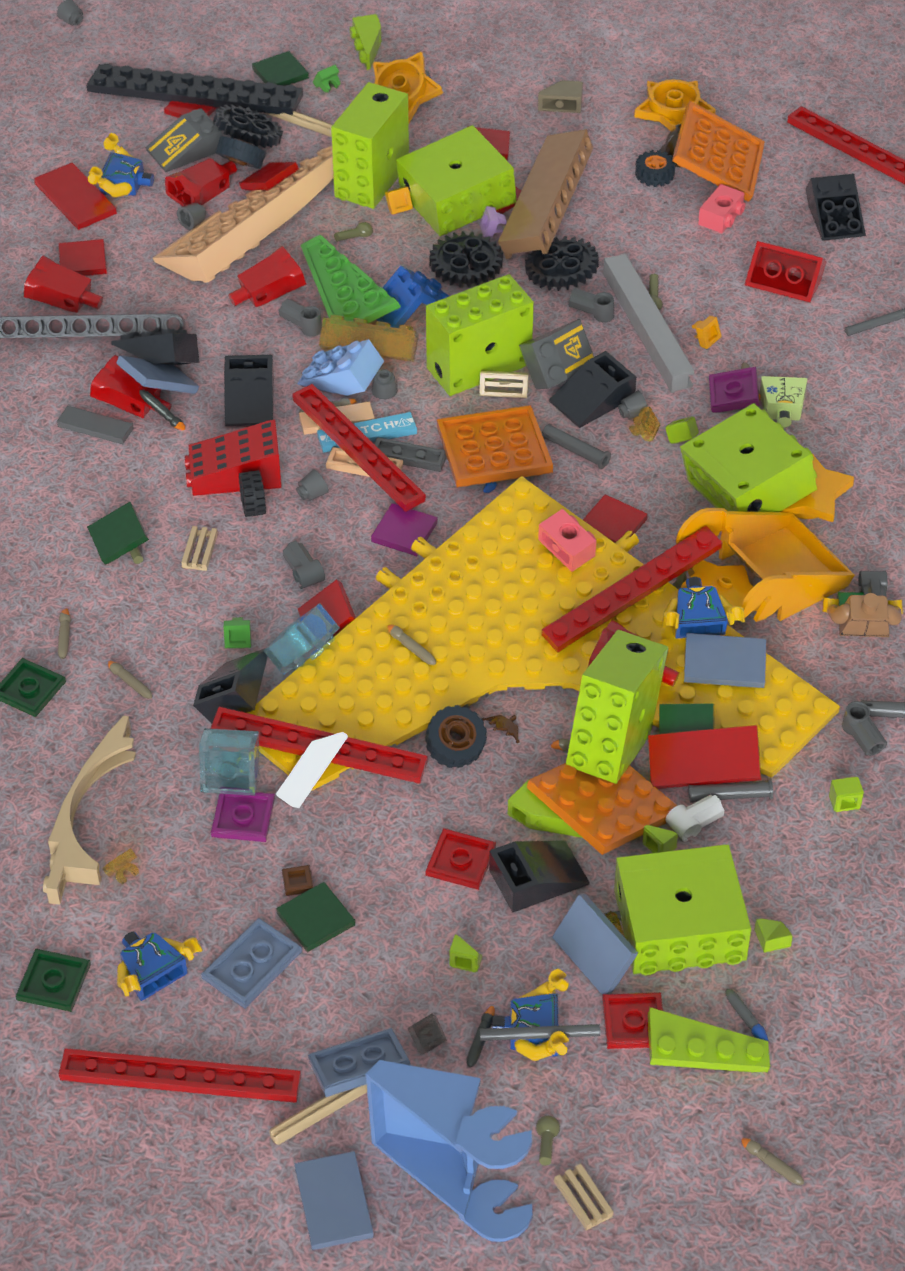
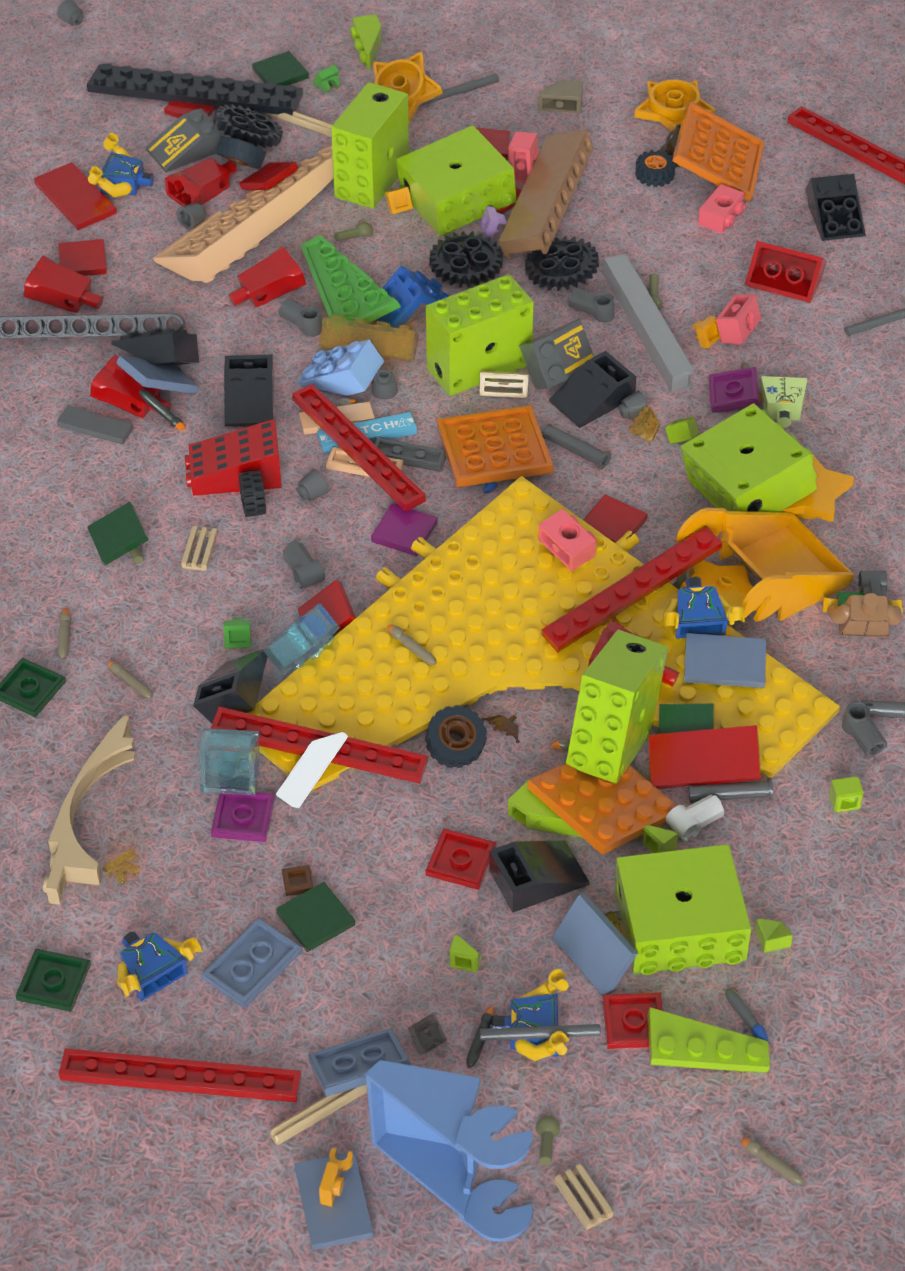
none -> light orange plate [319,1147,353,1207]
none -> dark grey bar [422,74,499,105]
none -> coral brick [508,131,538,184]
none -> coral brick [716,294,761,345]

